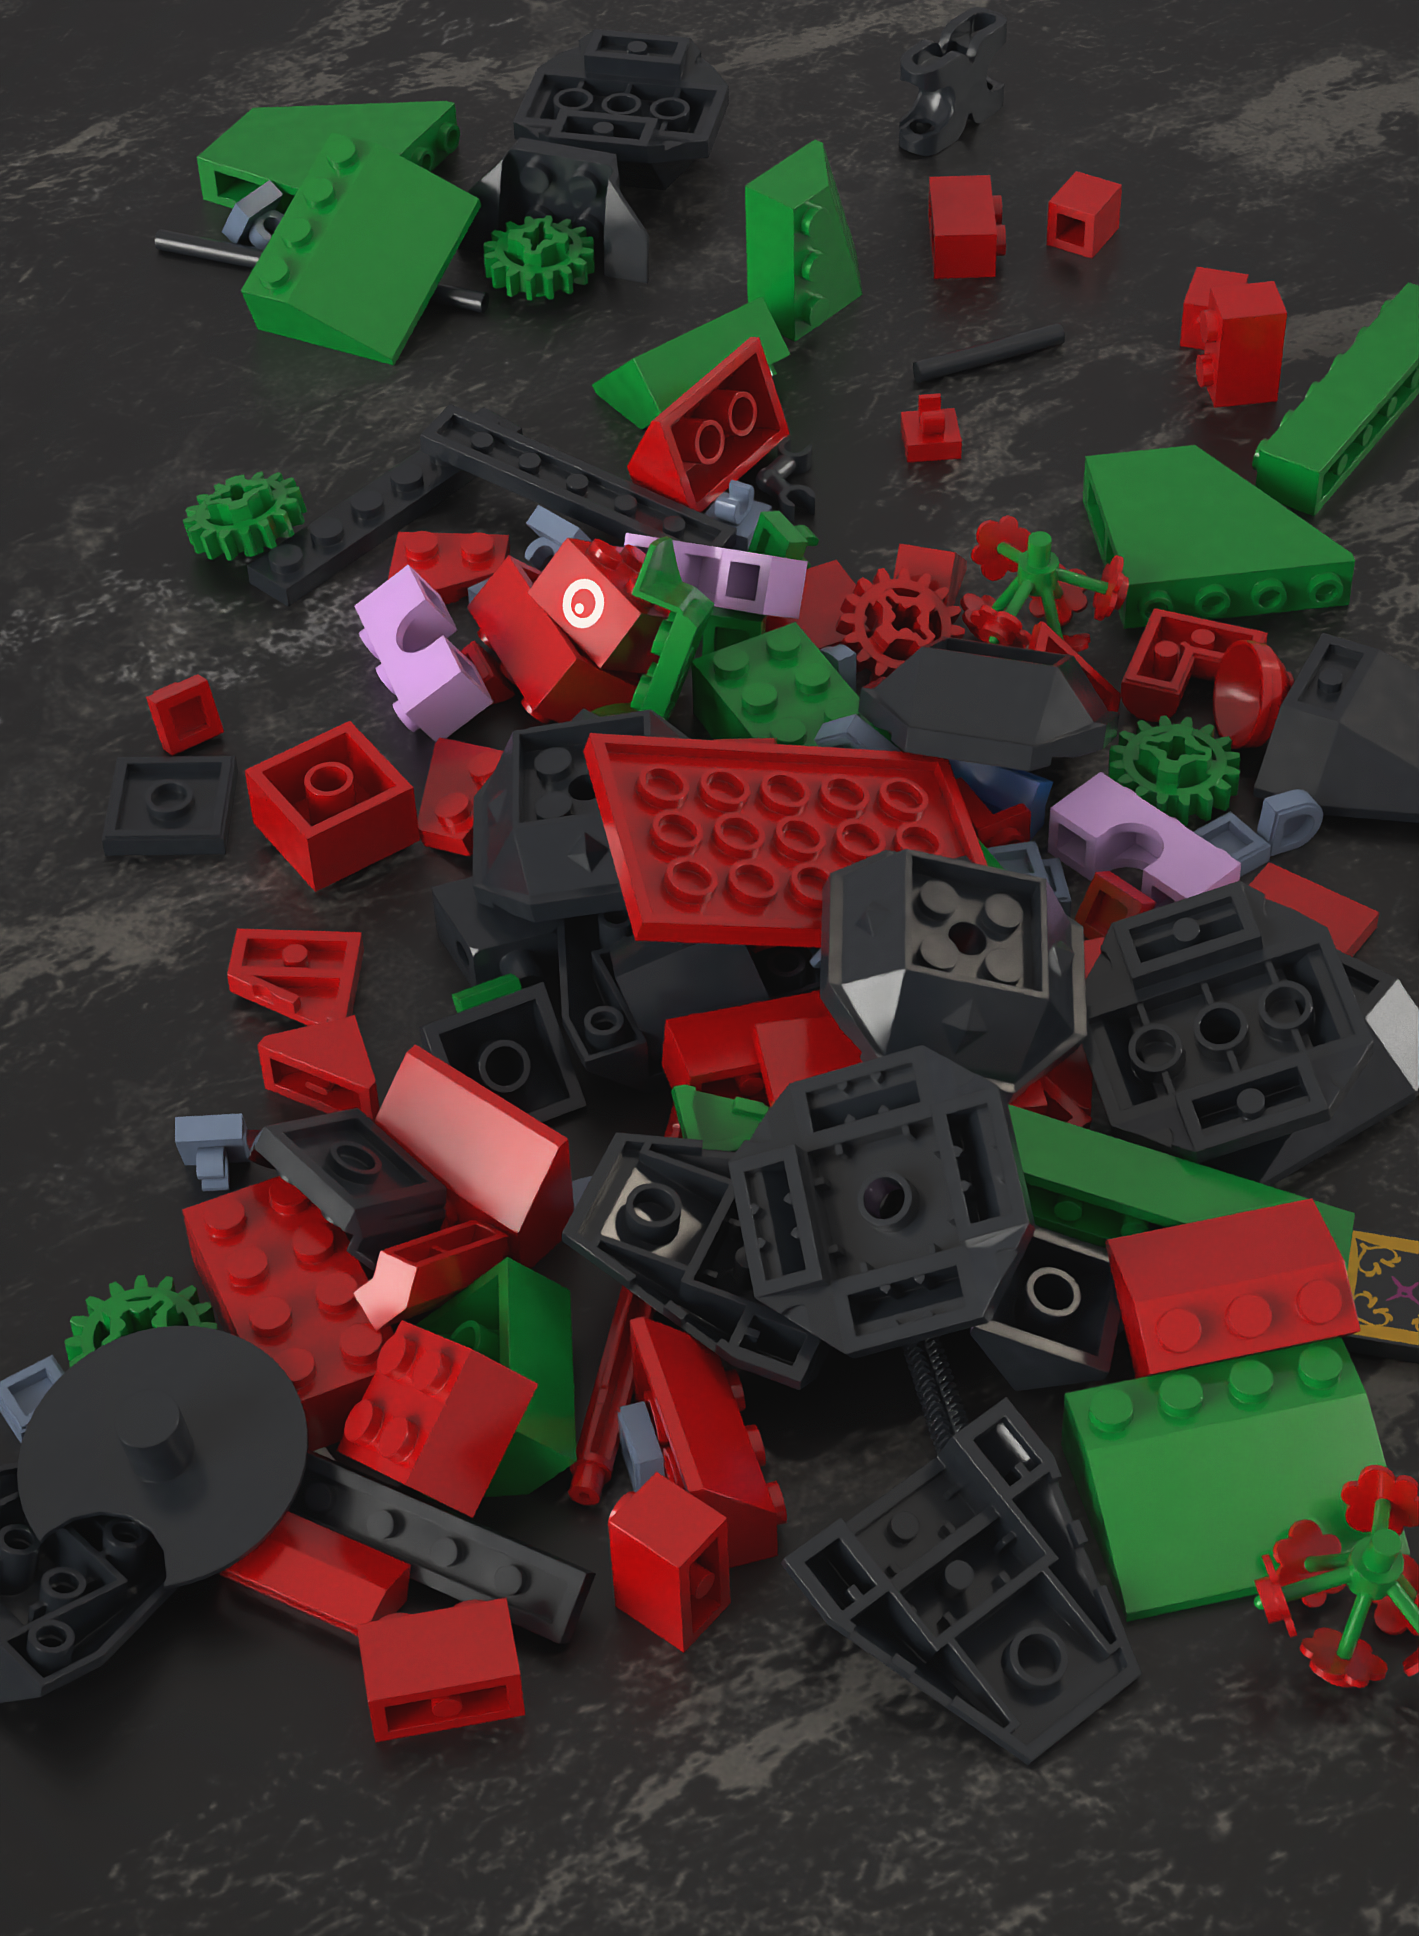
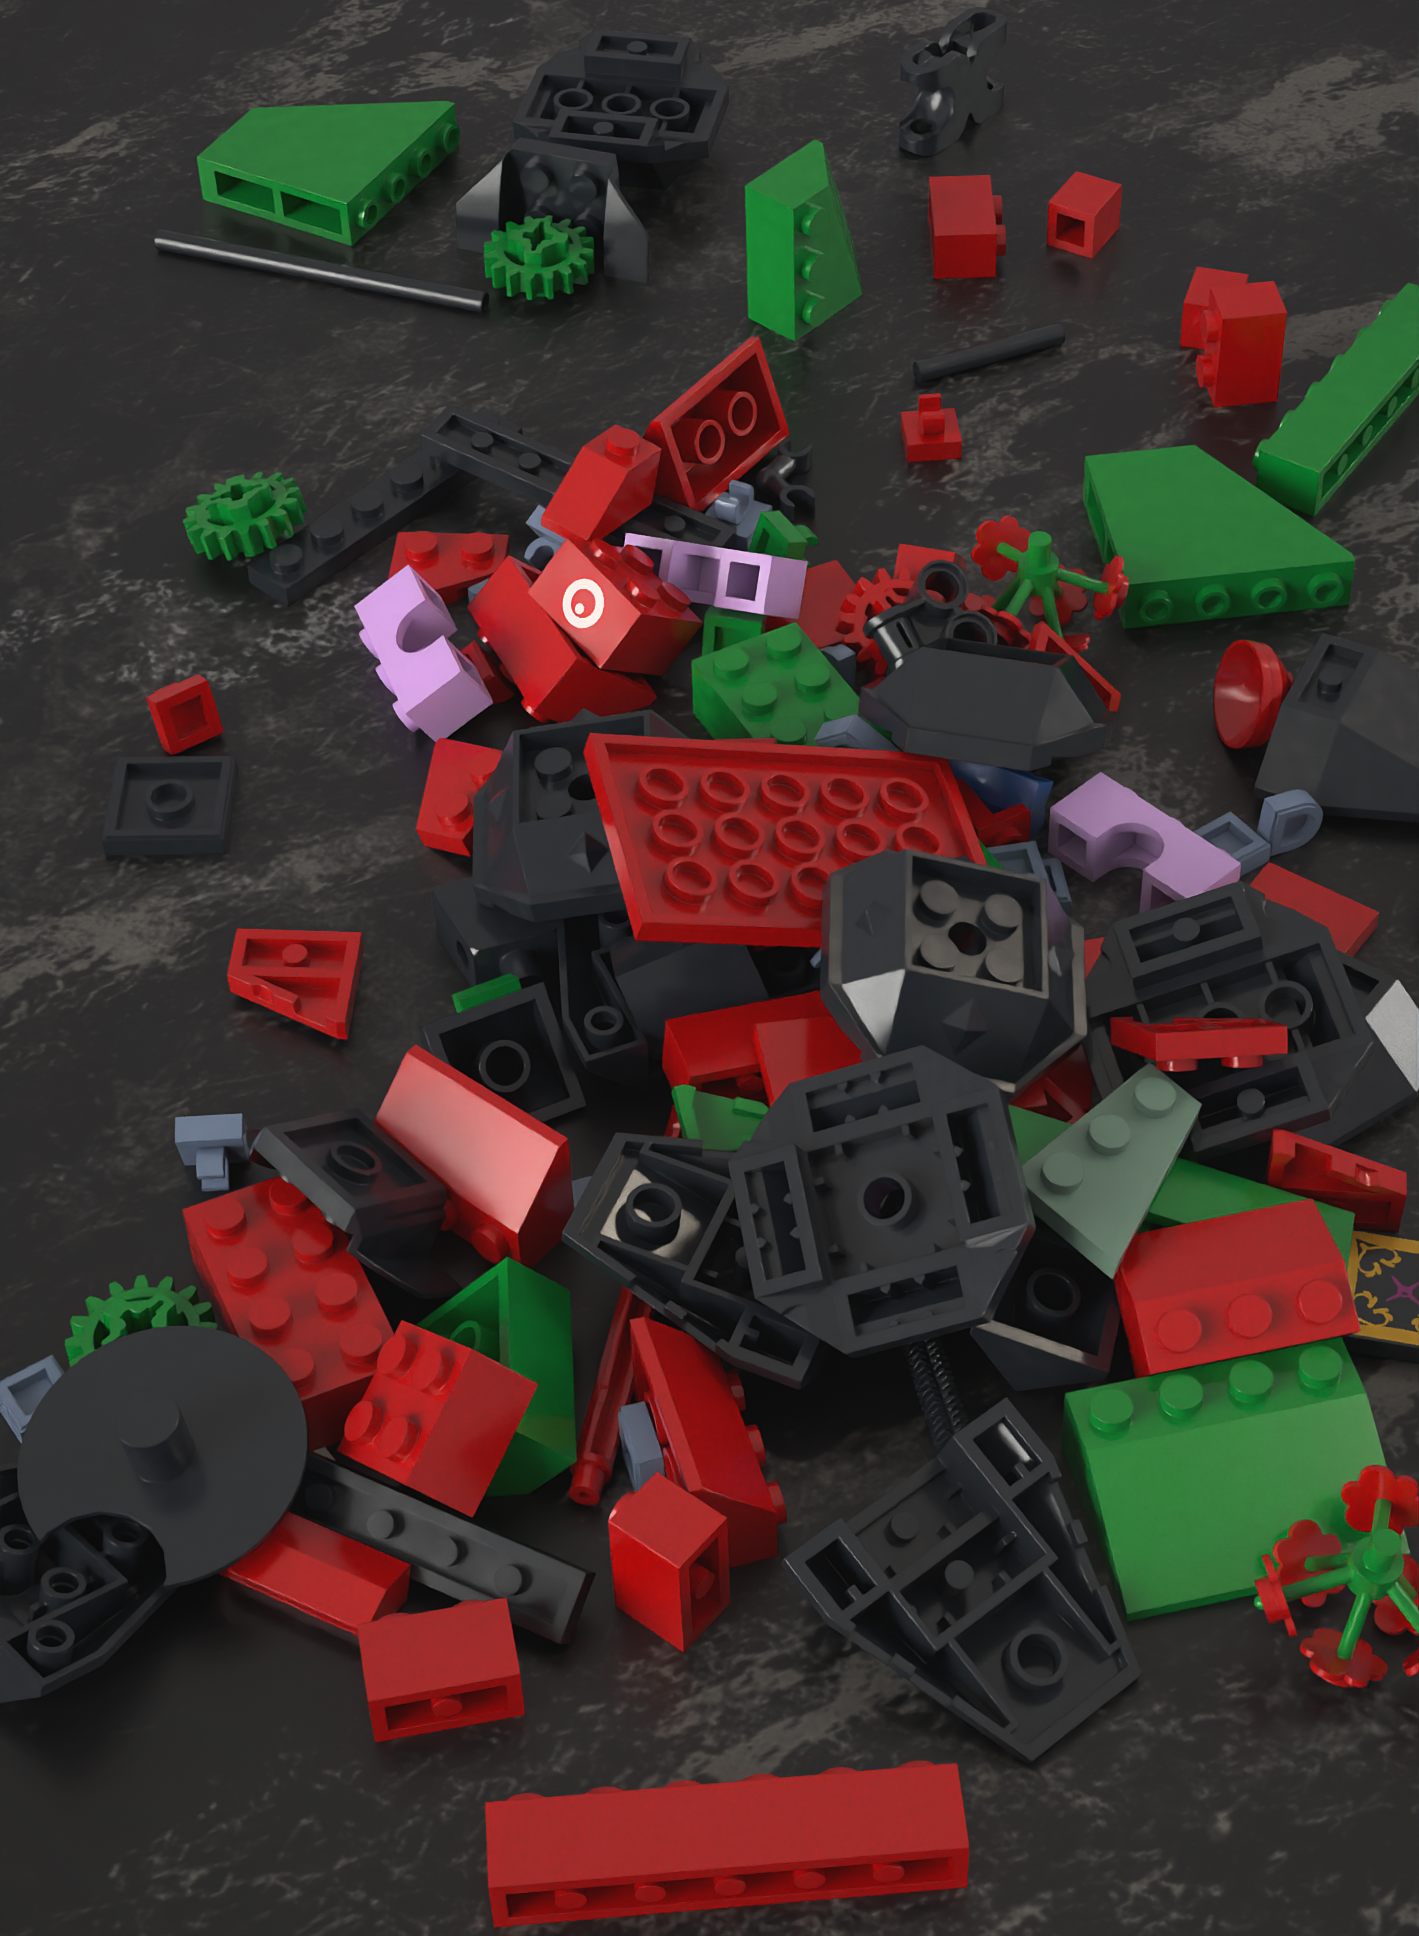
sand blue tile [222,180,284,249] -> none
green slope [241,132,481,365] -> none
red brick [245,721,420,892] -> none
red slope [257,1015,380,1122] -> none
red piece [354,1219,509,1331] -> none
green piece [591,536,714,721] -> none
green slope [592,297,791,430] -> none
red tile [1074,871,1157,940] -> none
green gear [1108,716,1240,826] -> none
red brick [1121,608,1268,722] -> none
none -> red brick [485,1761,969,1927]
none -> red slope [541,424,662,542]
none -> black piece [862,560,997,677]
none -> sand green wing [1022,1062,1202,1280]
none -> red wing [1110,1017,1288,1072]
none -> red wing [1264,1129,1407,1232]

